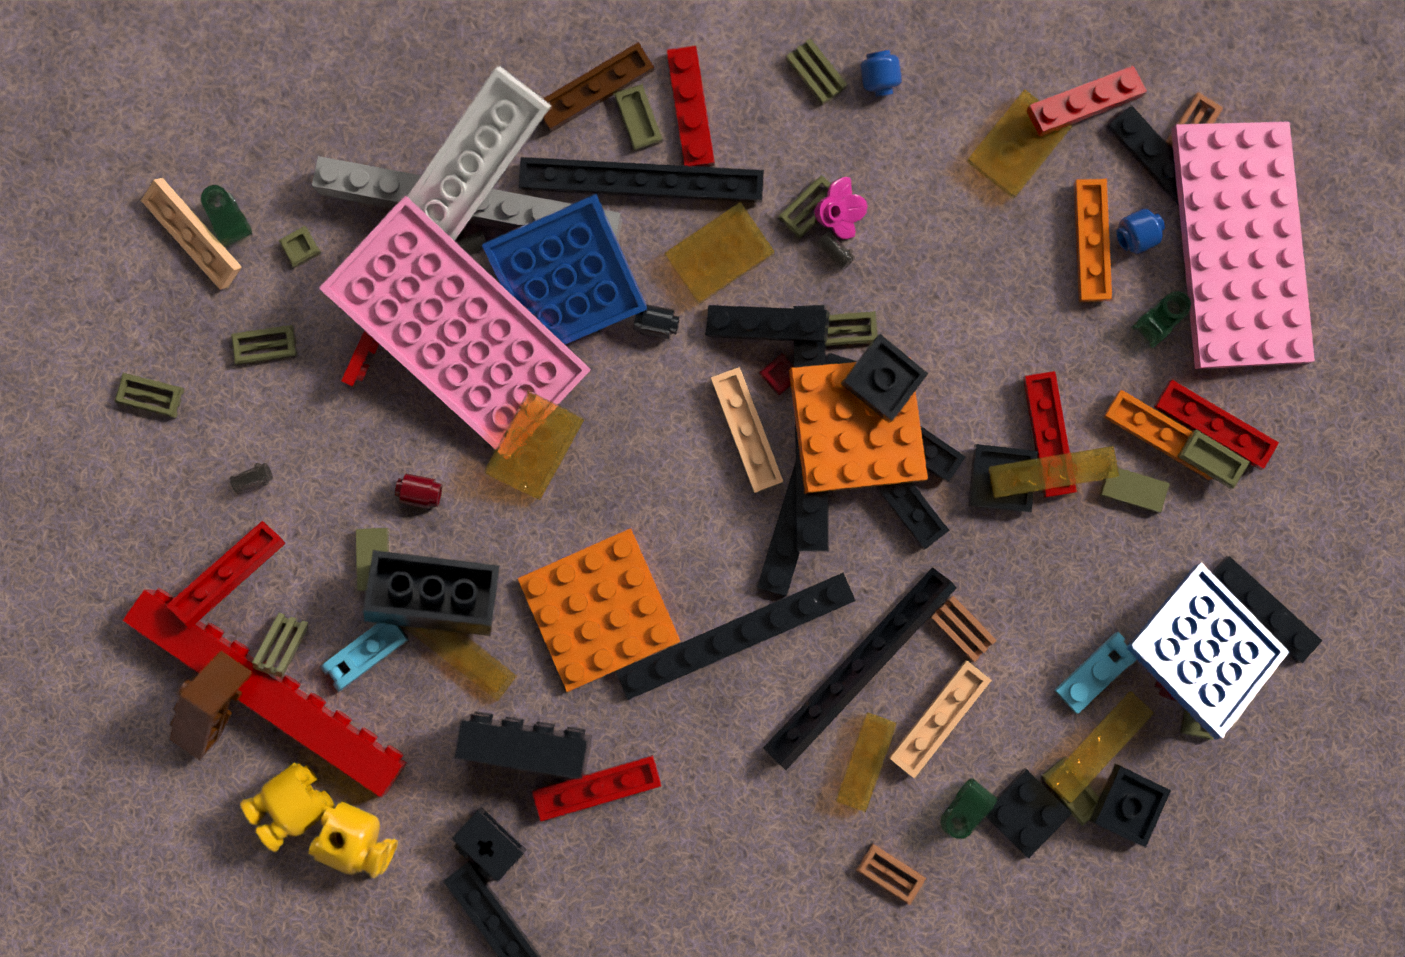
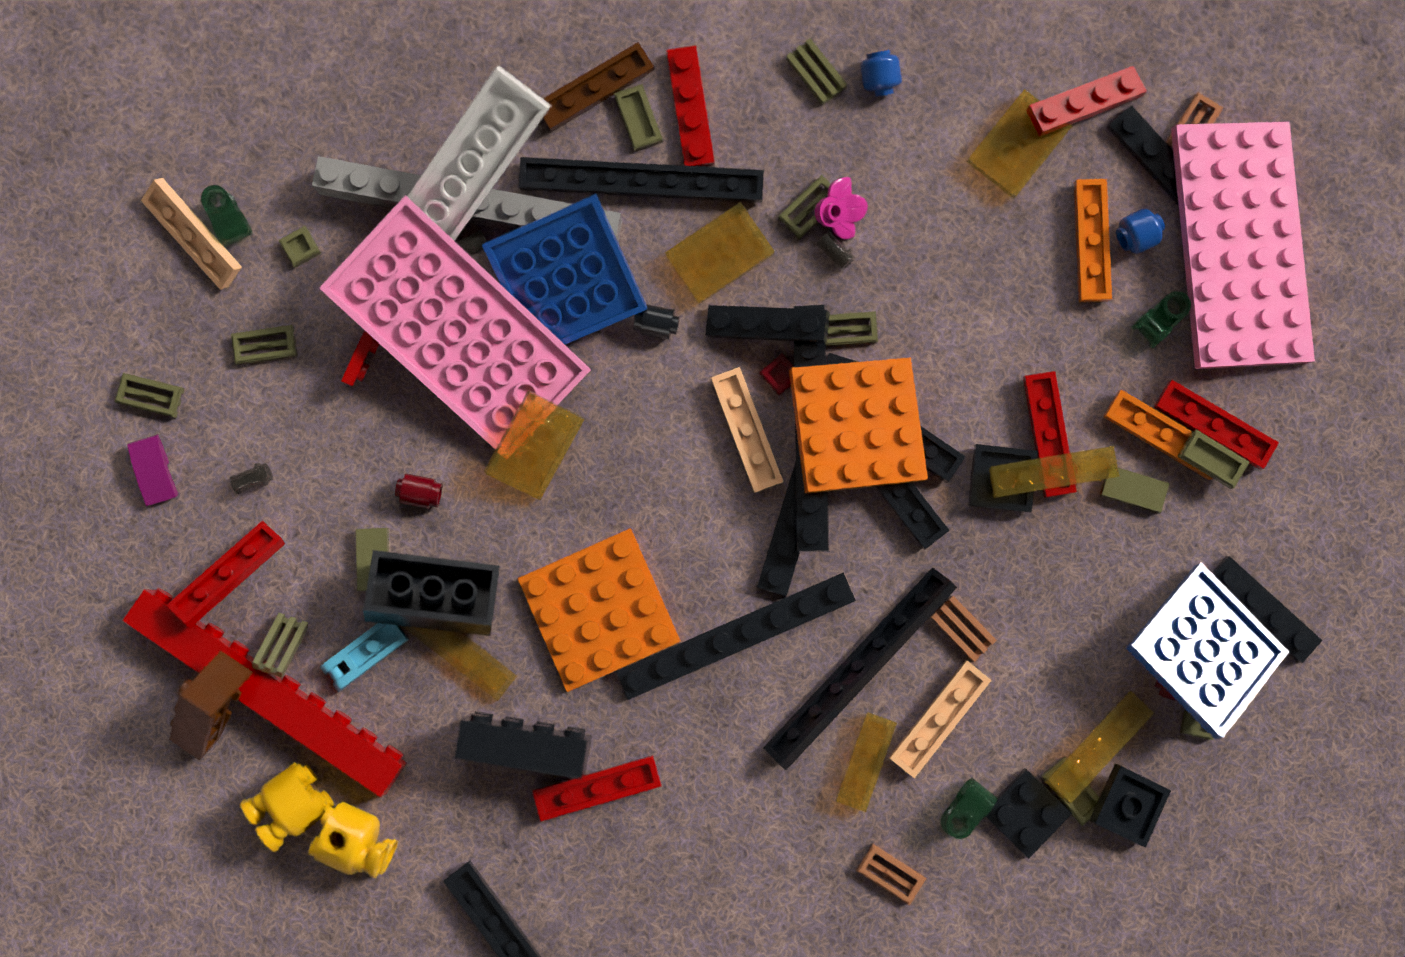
black brick [451,807,527,882] -> none
black plate [840,334,929,423] -> none
medium azure plate [1054,632,1137,714] -> none
none -> magenta slope [127,434,178,506]

